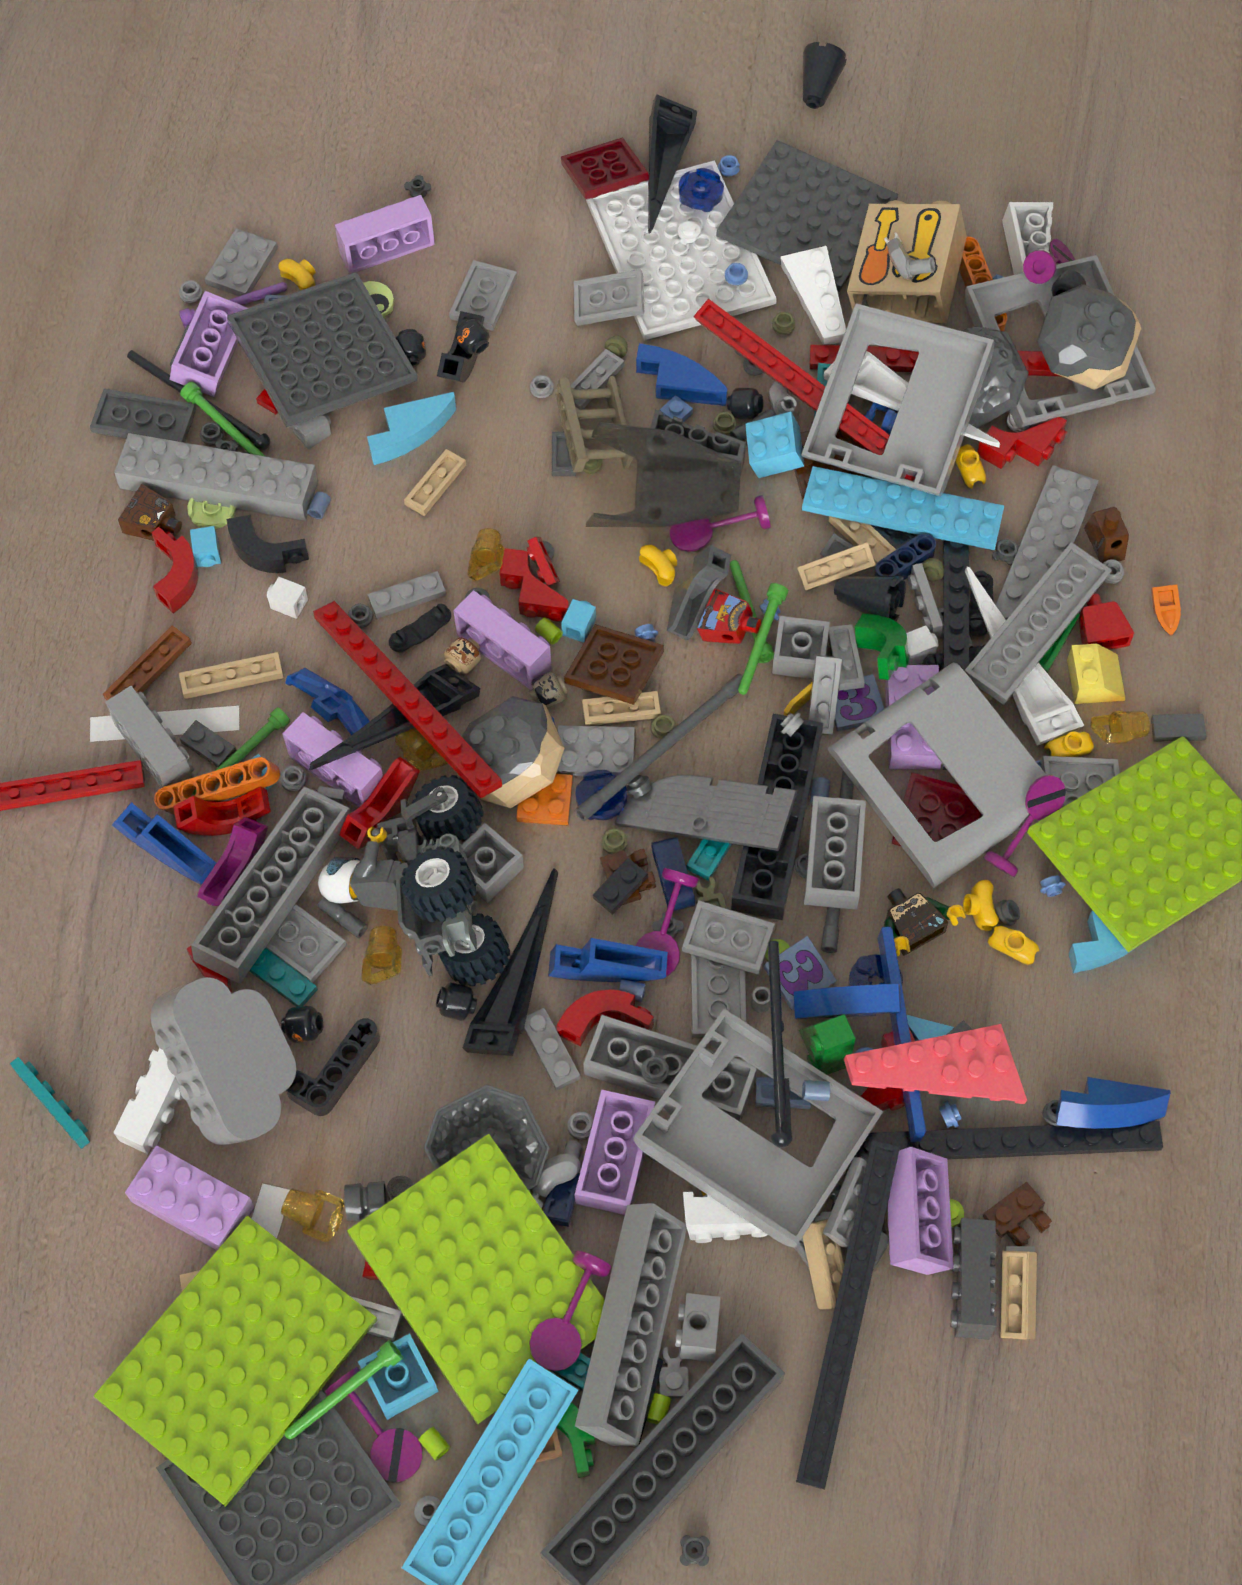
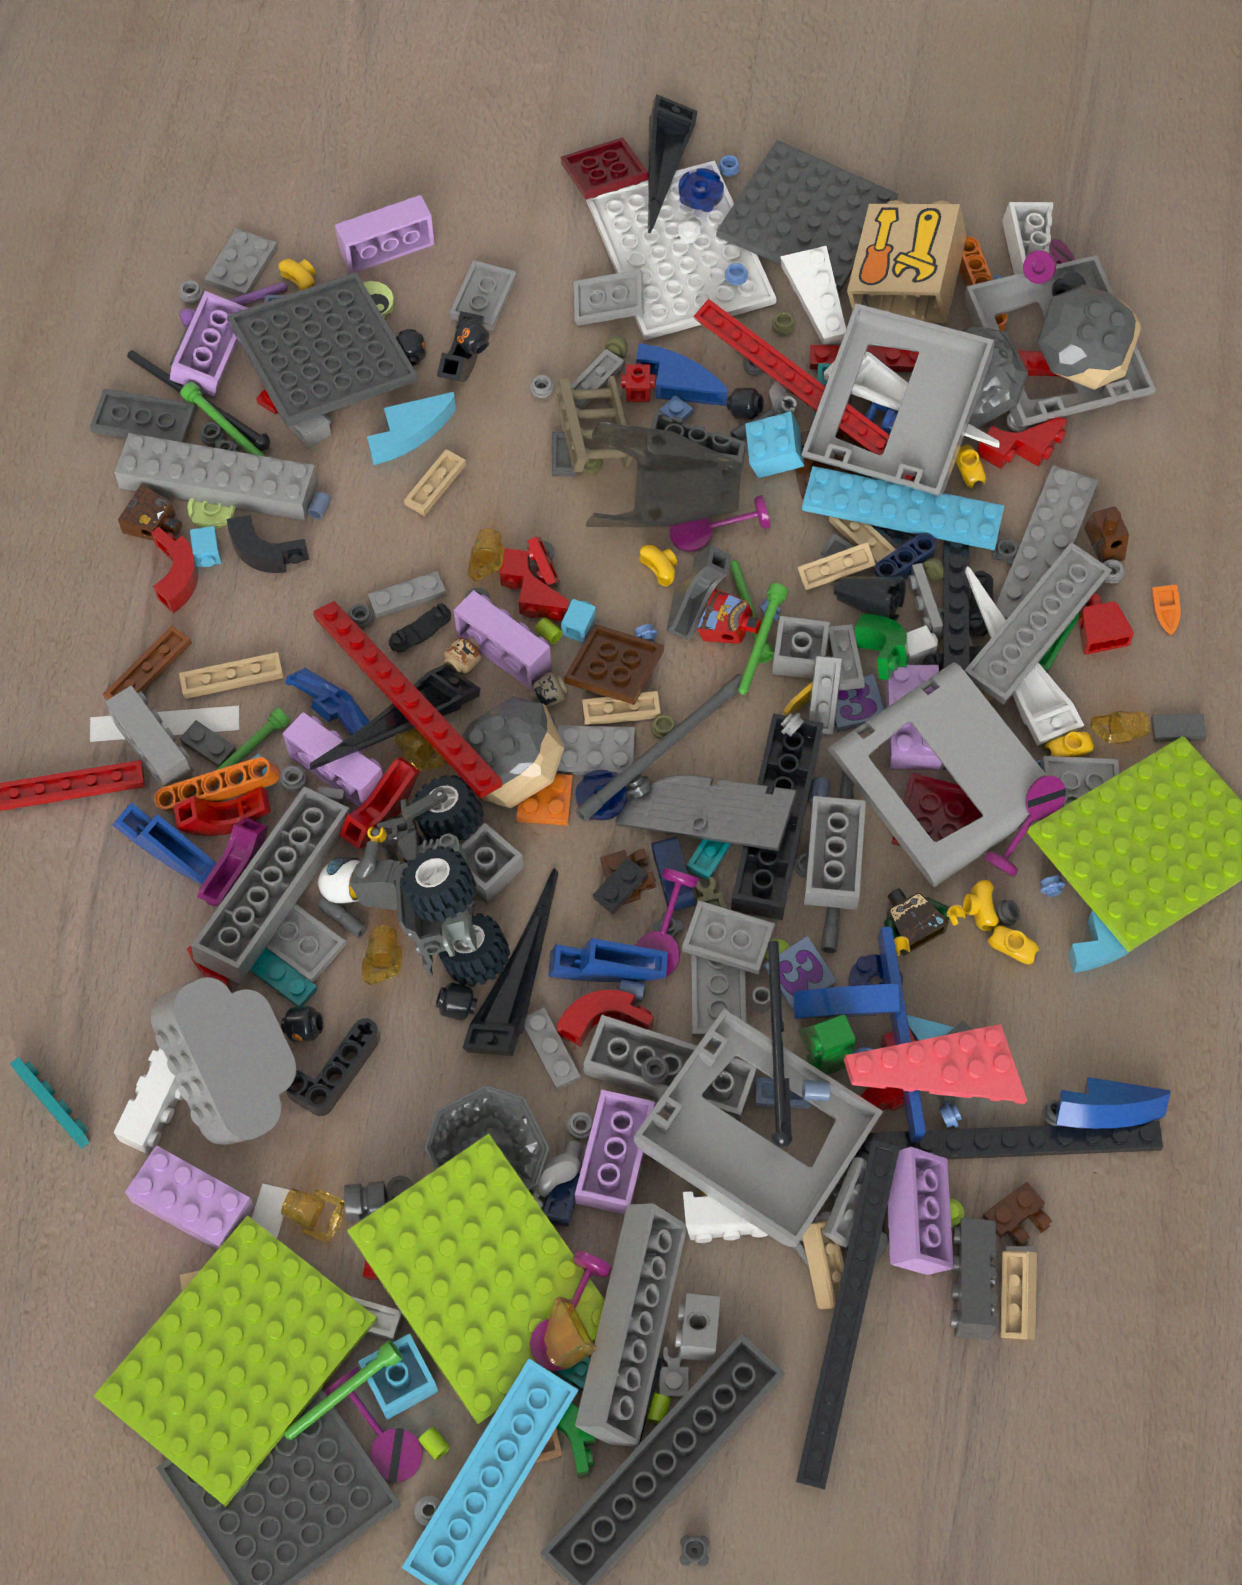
white brick [267,577,308,619] -> none
dark grey plate [404,175,431,198] -> none
olive plate [602,829,628,854] -> none
olive plate [713,412,737,435] -> none
black cone [803,42,847,109] -> none
light grey arm [884,232,935,279] -> none
light yellow slope [1067,644,1125,704] -> none
none -> clear yellow slope [544,1296,596,1369]
none -> red brick [621,364,655,402]

